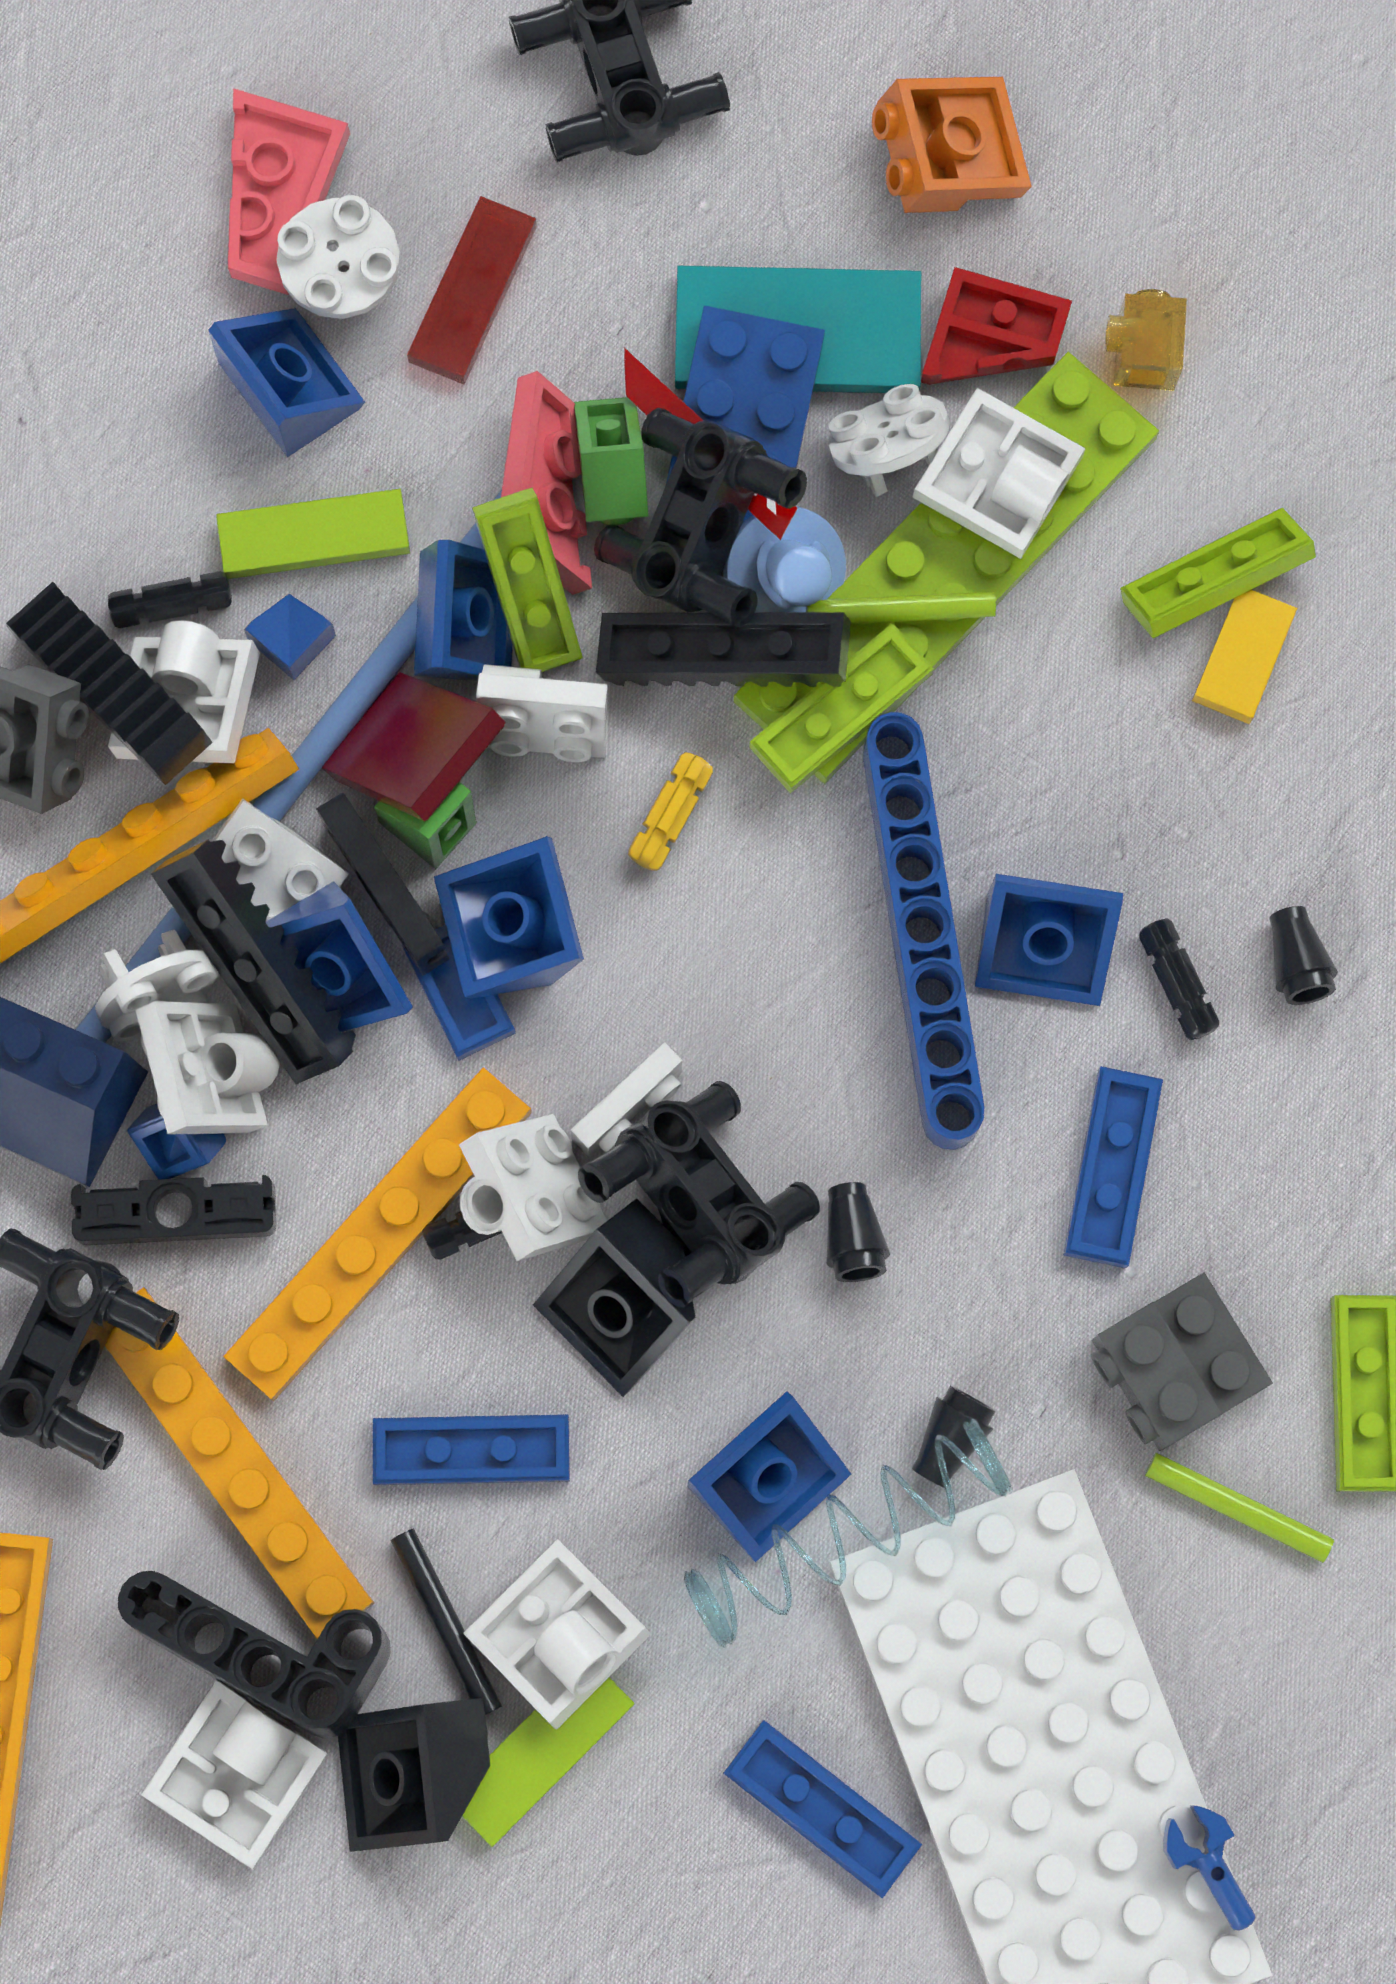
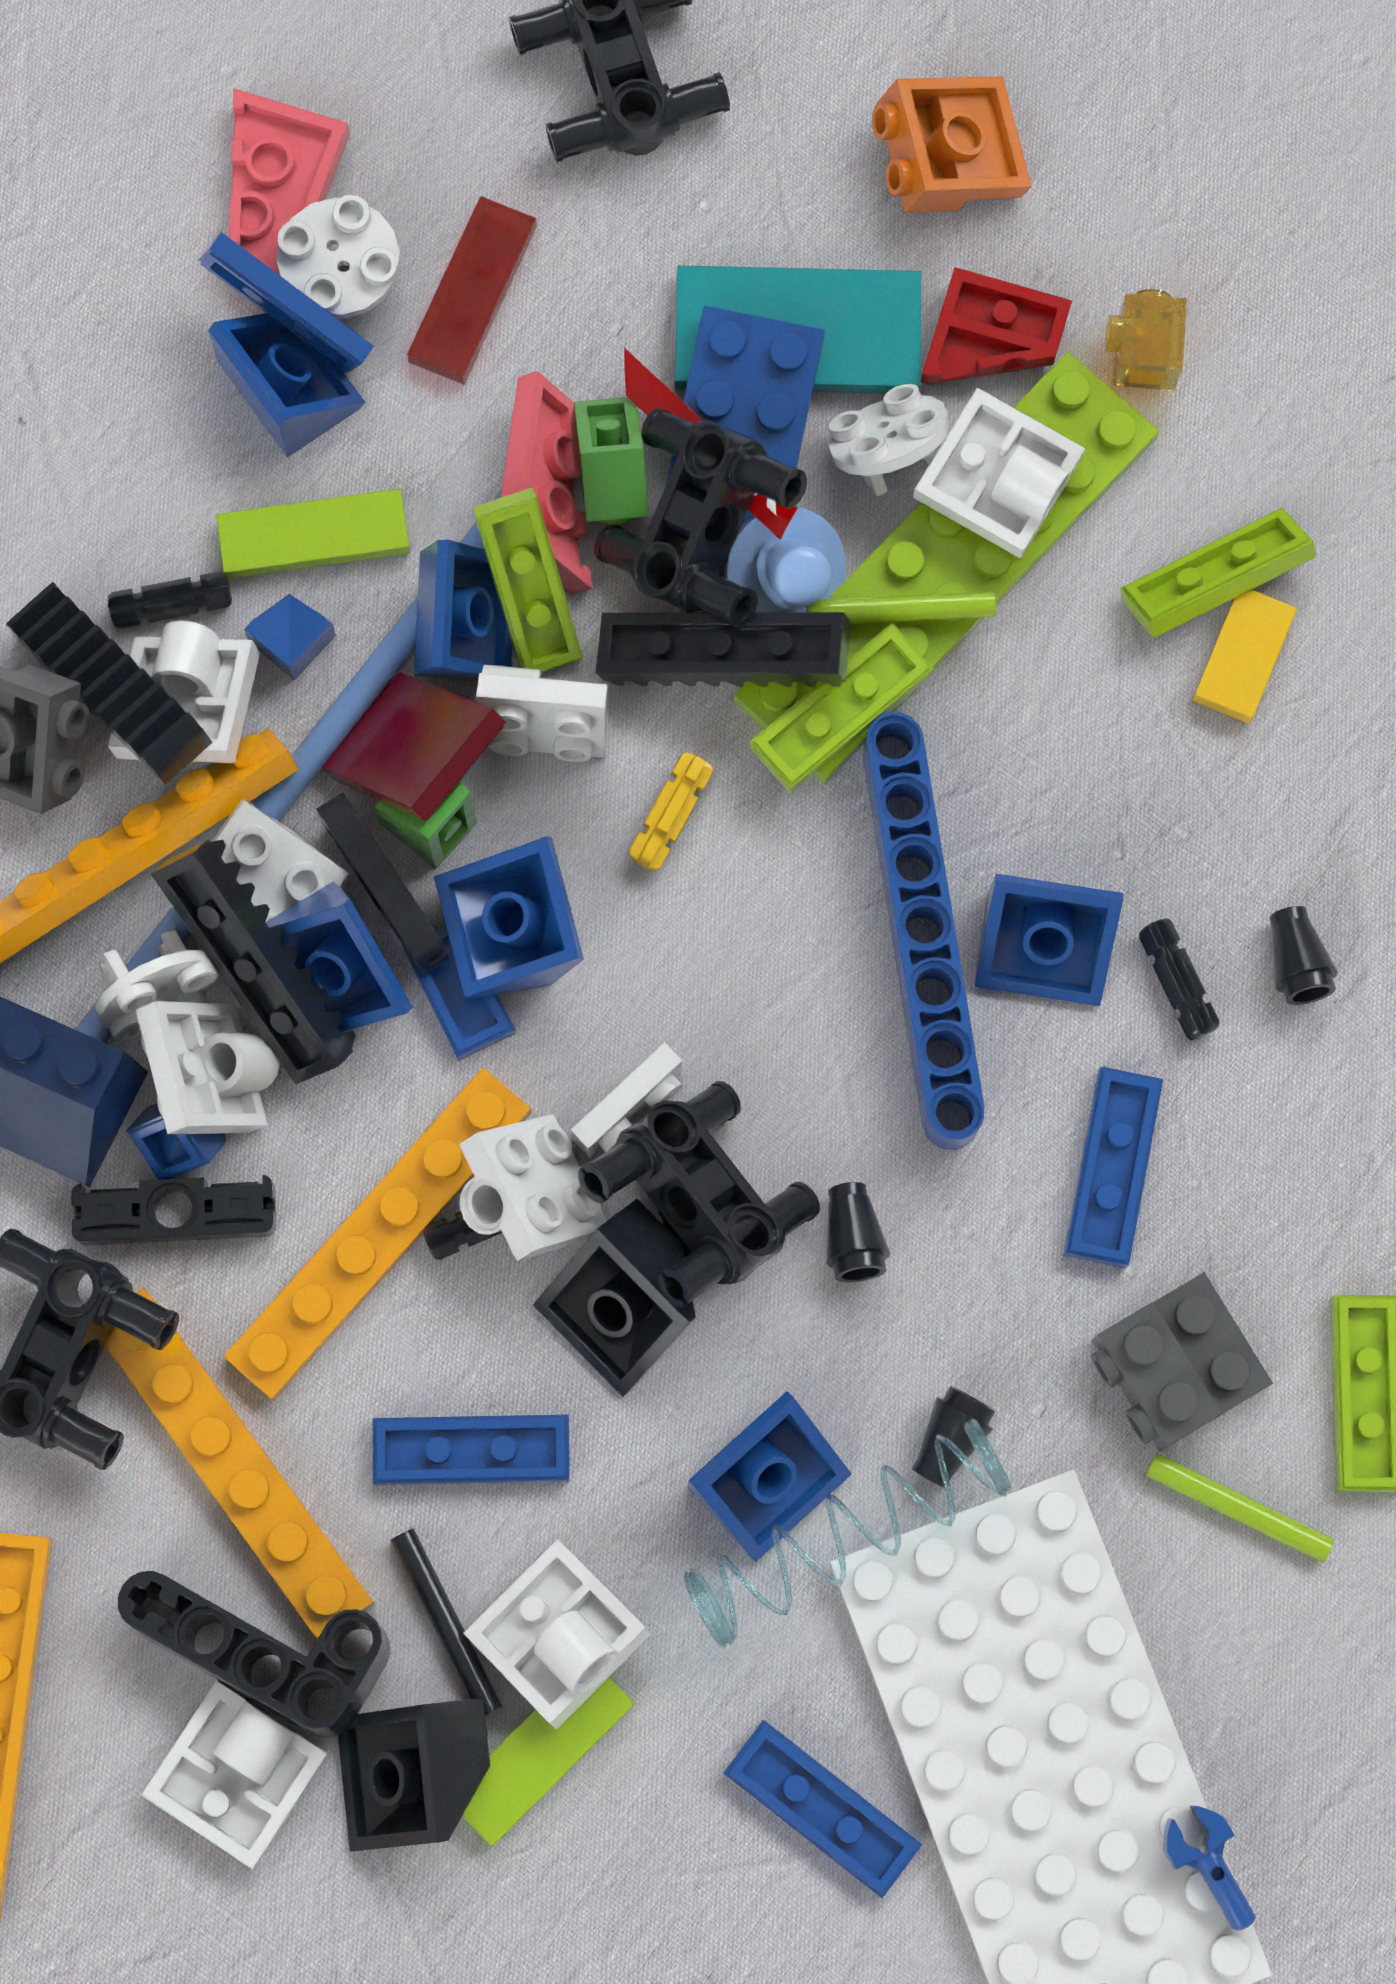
none -> blue tile [198,232,374,373]

